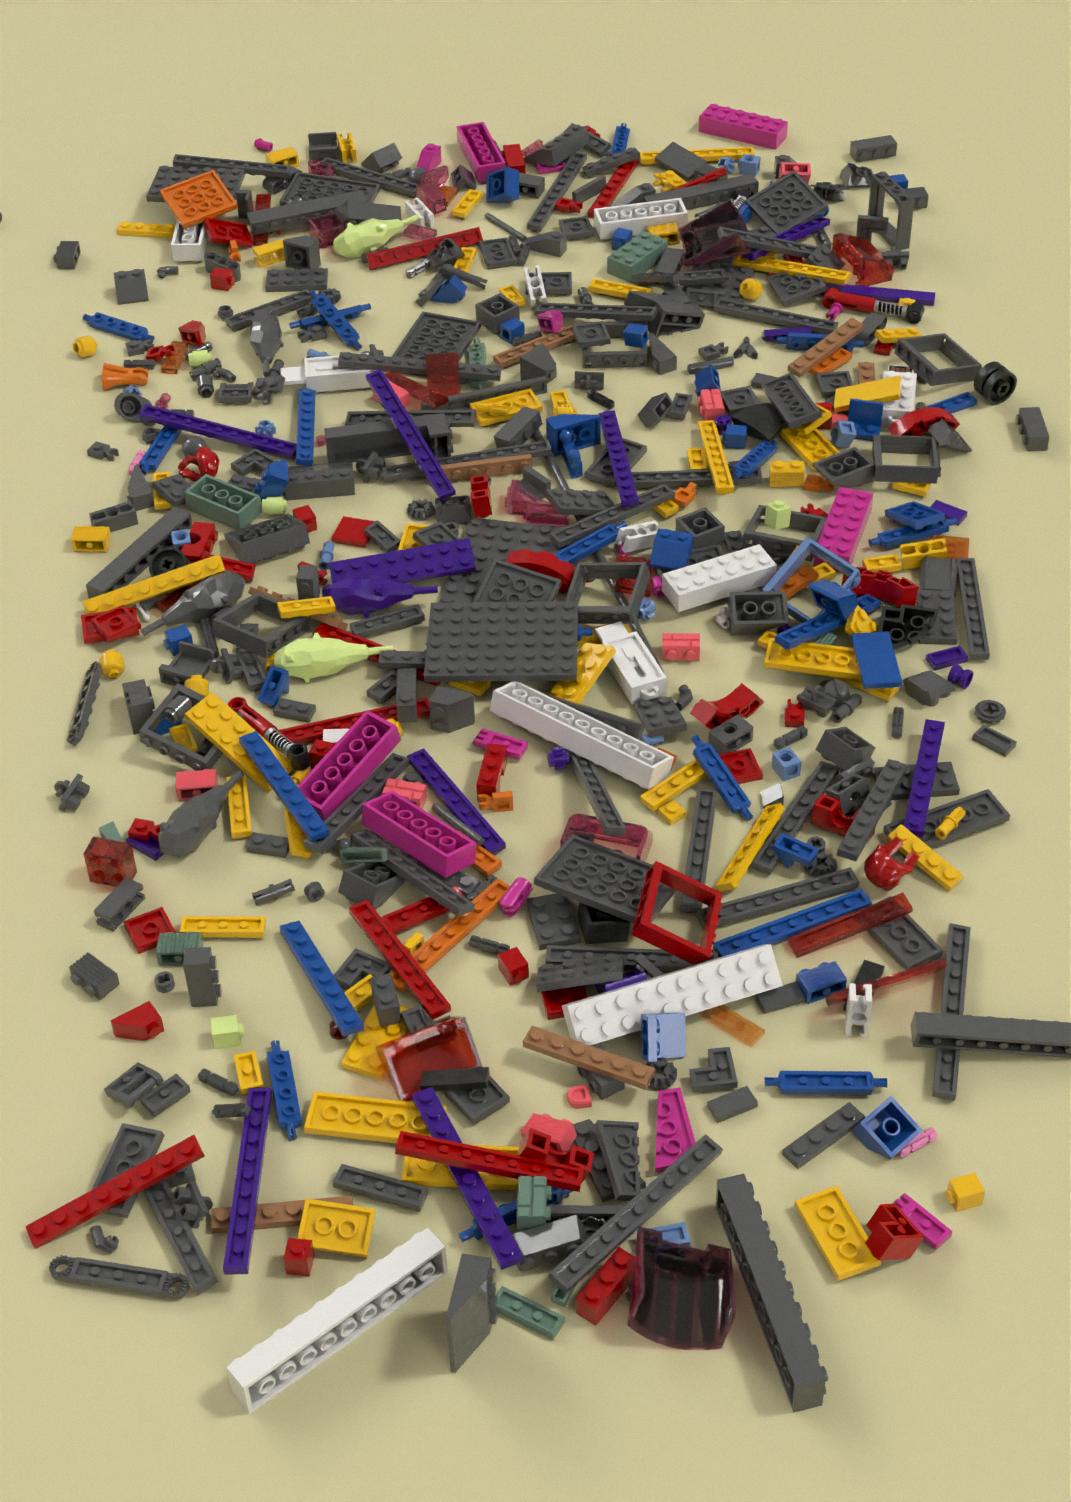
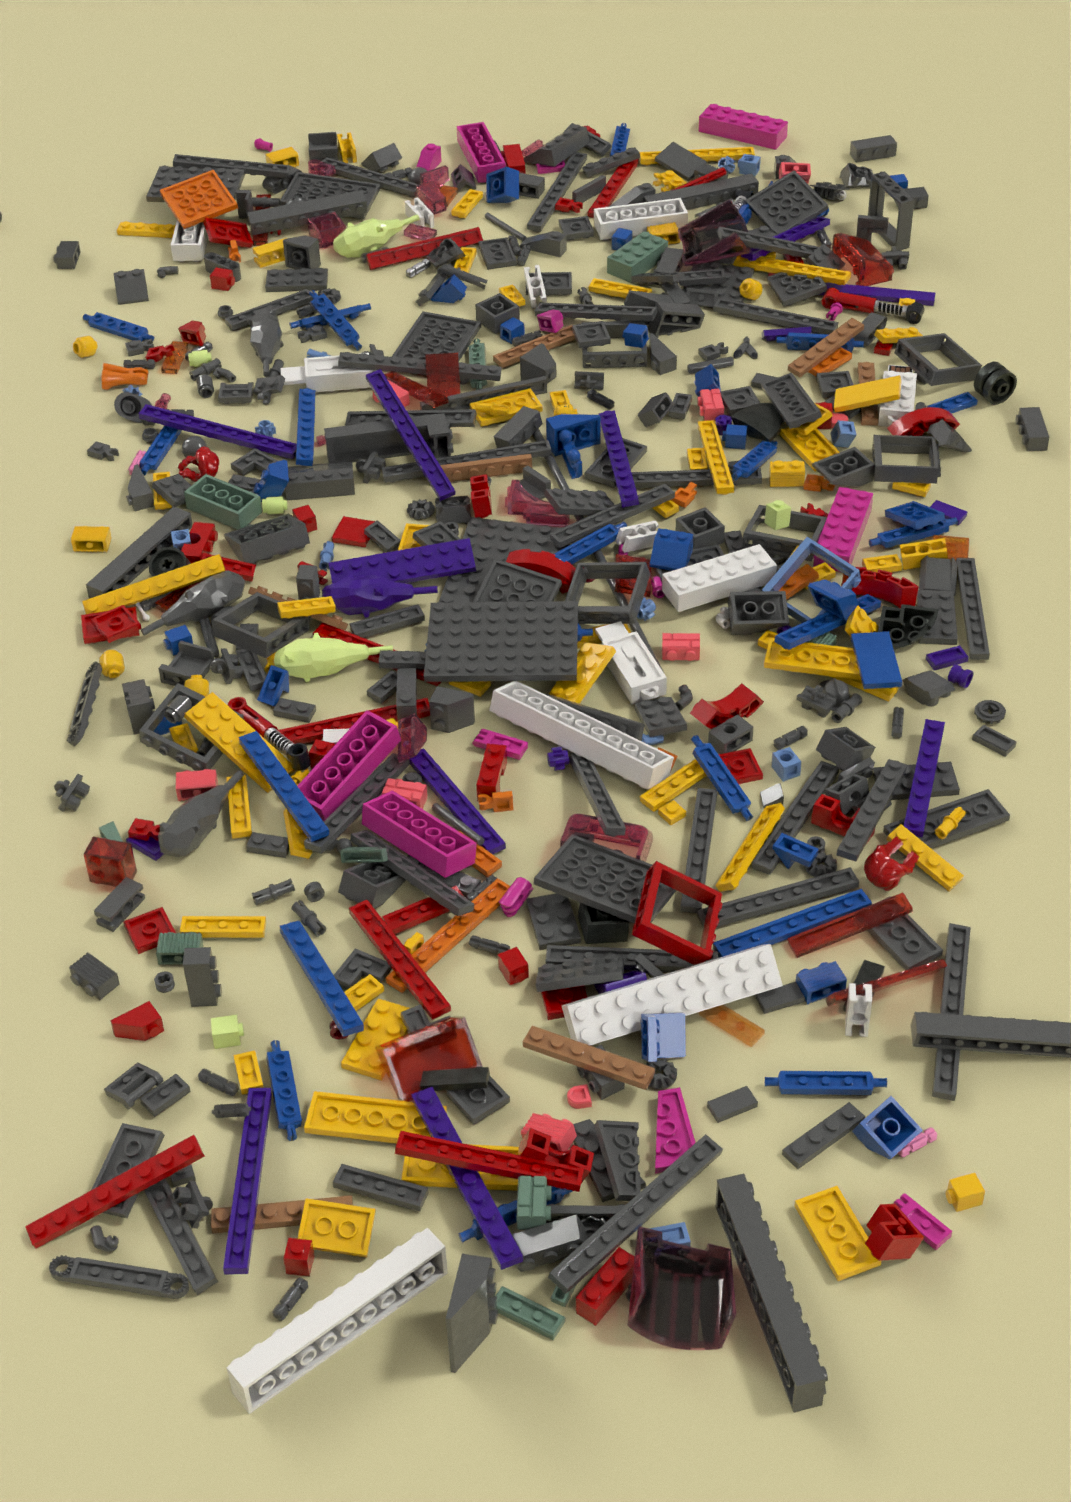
dark grey piece [89,501,138,532] -> none
dark grey slope [334,200,402,225] -> none
dark grey brick [370,974,401,1027] -> none
dark grey plate [689,1047,738,1092] -> none
red plate [785,699,804,727] -> none
blue bracket [848,399,884,441] -> none
none -> dark grey pin [252,196,280,208]
none -> dark grey axle [272,1277,309,1321]
none -> dark grey pin [291,900,327,937]
none -> clear pink slope [398,713,427,763]

